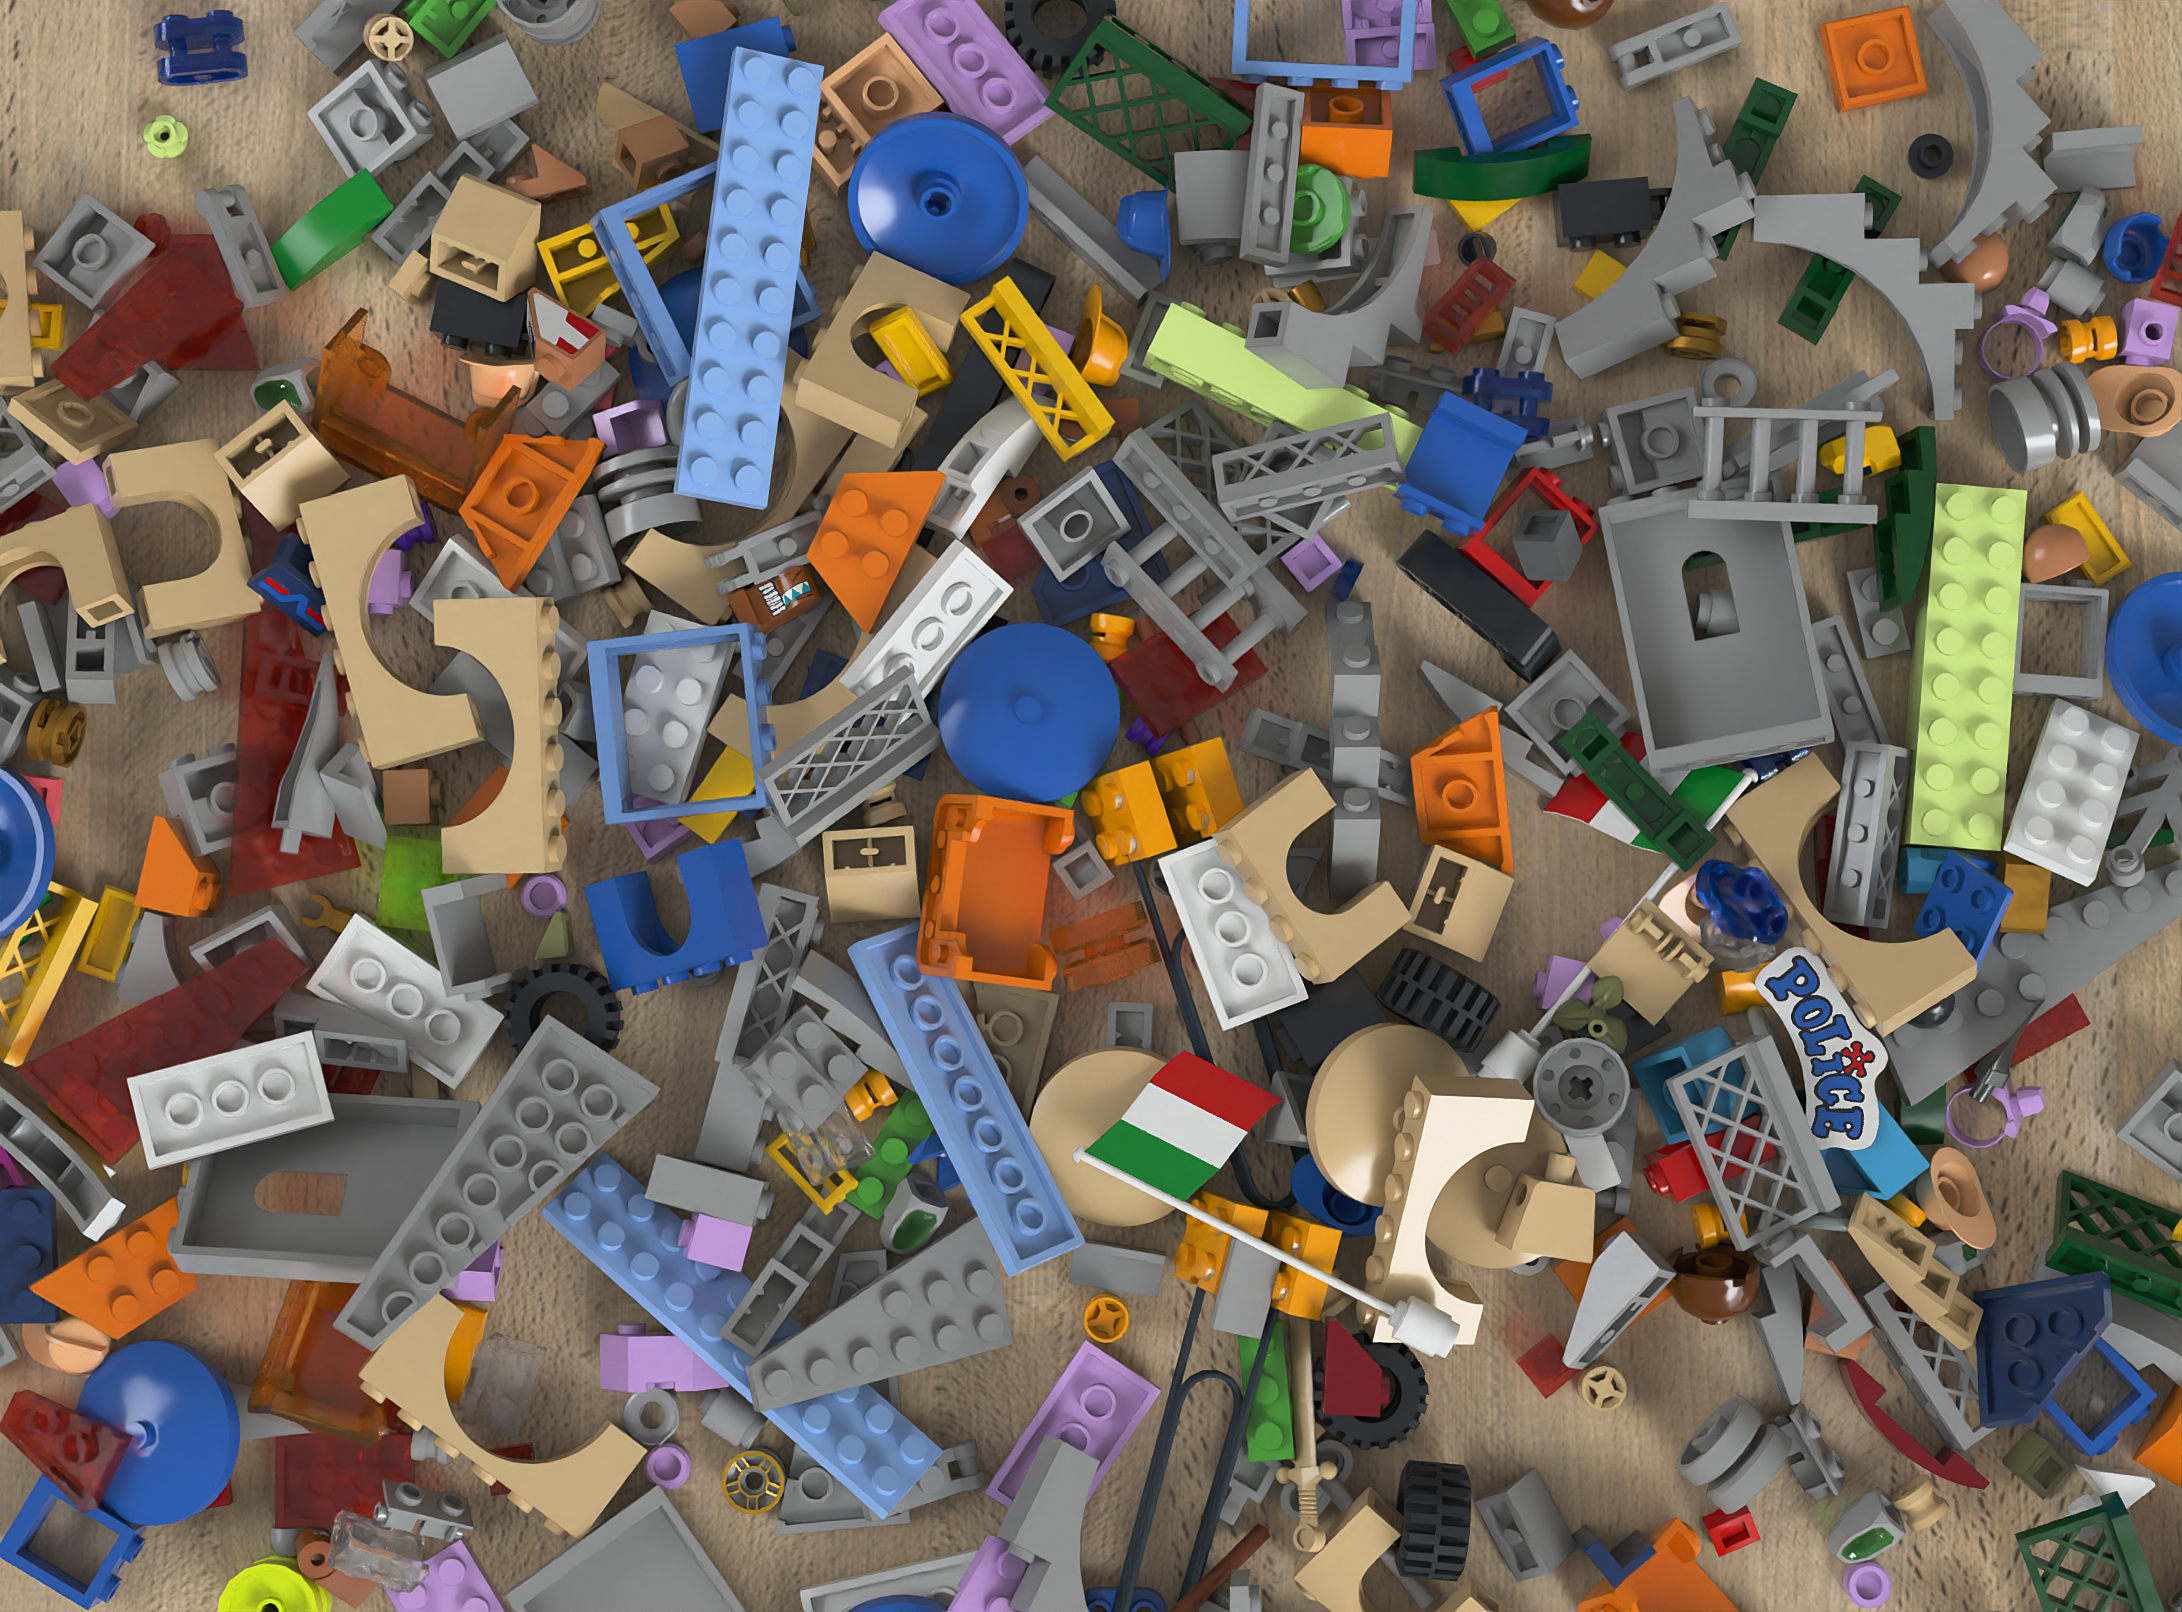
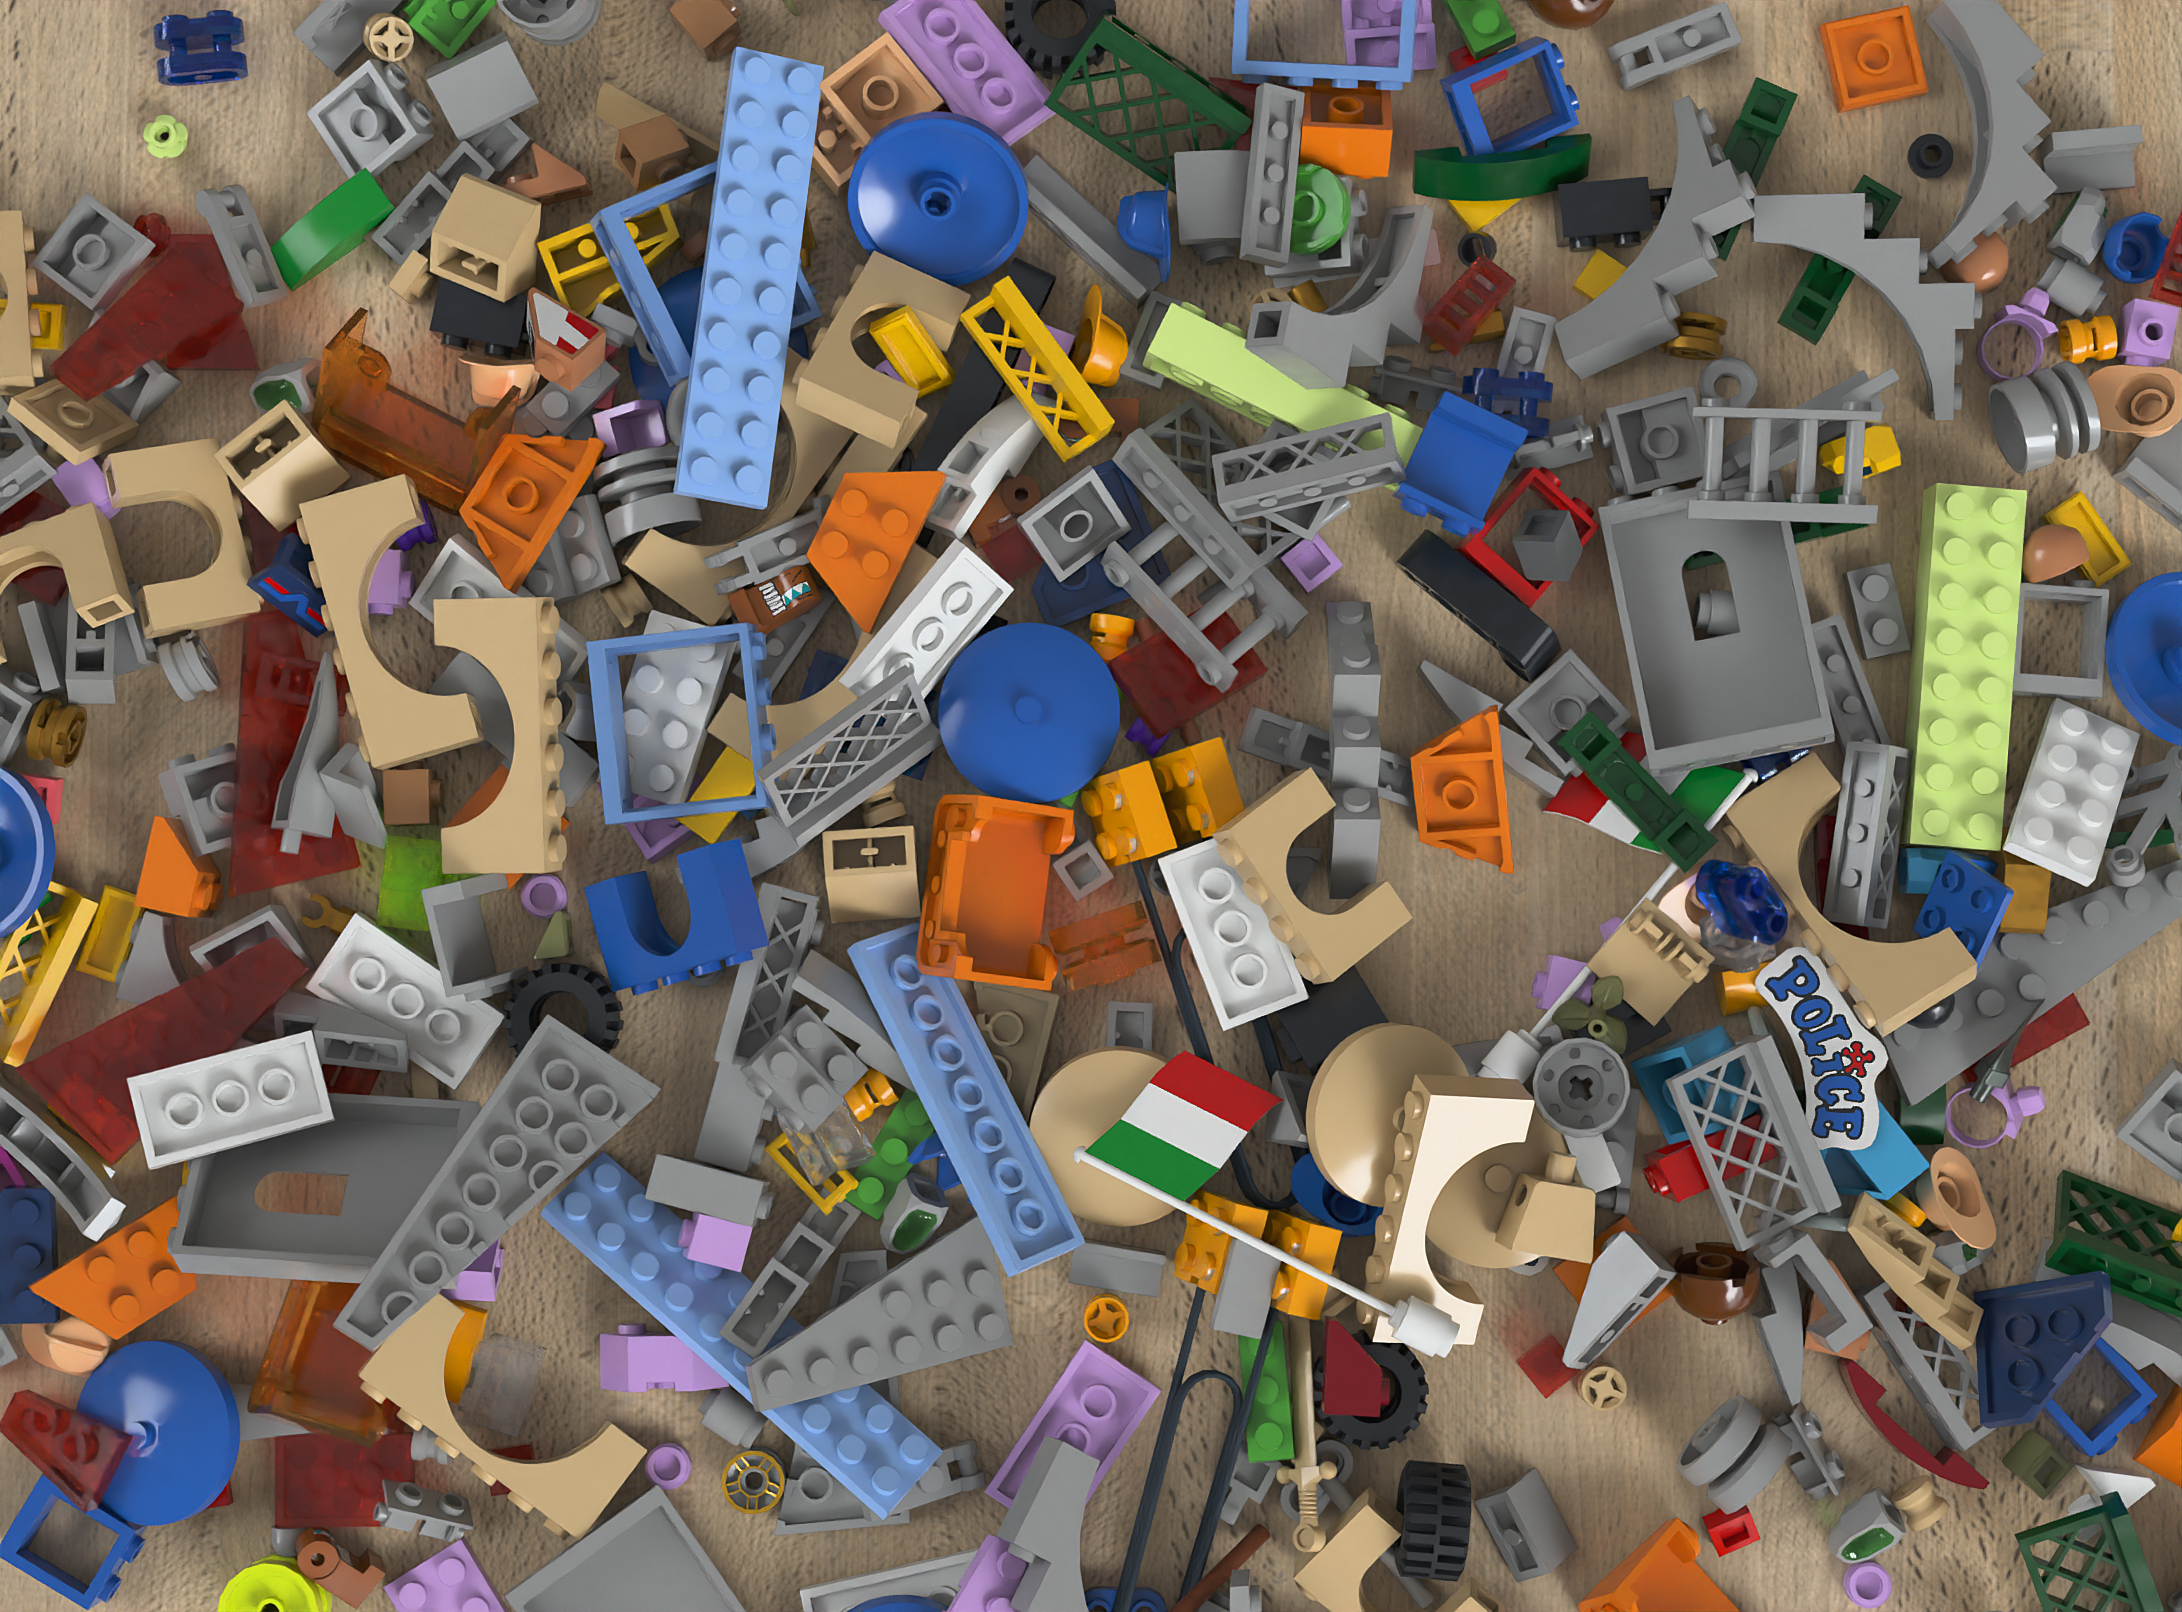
clear bracket [327,1510,431,1593] -> none
light grey piece [622,1388,680,1445] -> none
blue panel [674,17,797,134] -> none
clear blue tile [1329,556,1365,602] -> none
black tyre [1375,948,1502,1053] -> none
tan slope [1398,844,1515,963] -> none
dark blue panel [1572,1524,1657,1588] -> none
light orange wheel [1691,1198,1748,1249] -> none
dark green slope [1872,426,1937,612] -> none

